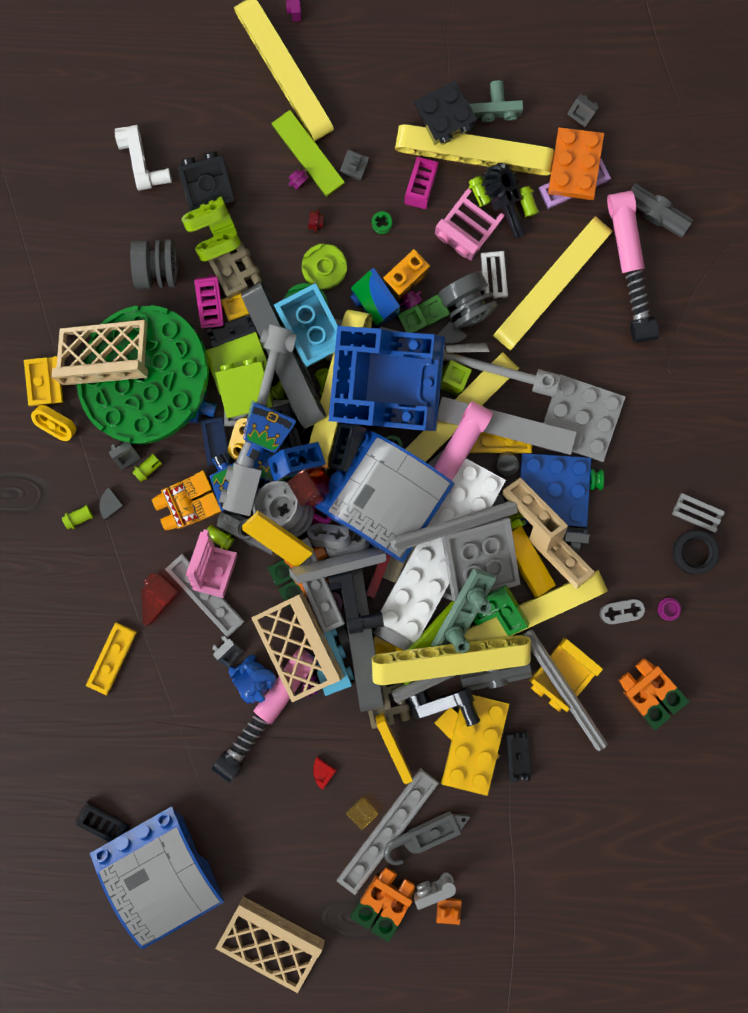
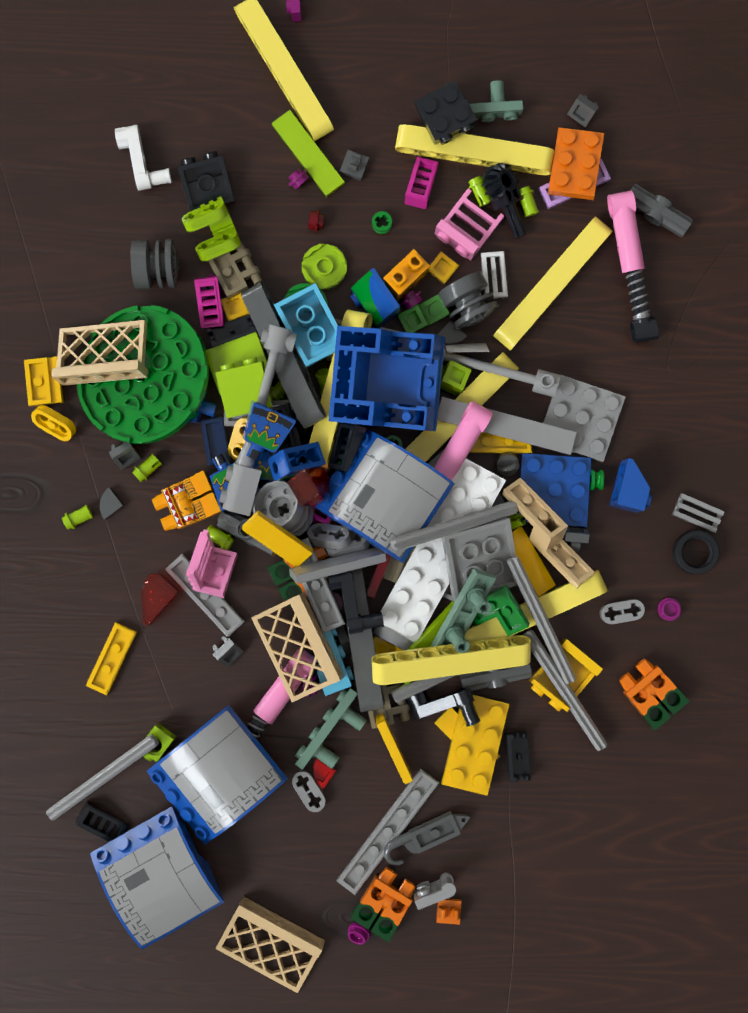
blue hair [229,654,276,704] -> none
clear yellow tile [346,796,379,830] -> none
none -> light grey axle [46,734,159,820]
none -> lime brick [143,723,177,762]
none -> light grey slope [147,705,288,844]
none -> light grey beam [292,770,326,812]
none -> sand green plate [295,687,367,770]
none -> magenta plate [348,923,371,945]
none -> yellow tile [429,252,459,285]
none -> light grey axle [507,556,576,684]
none -> blue slope [609,458,652,513]

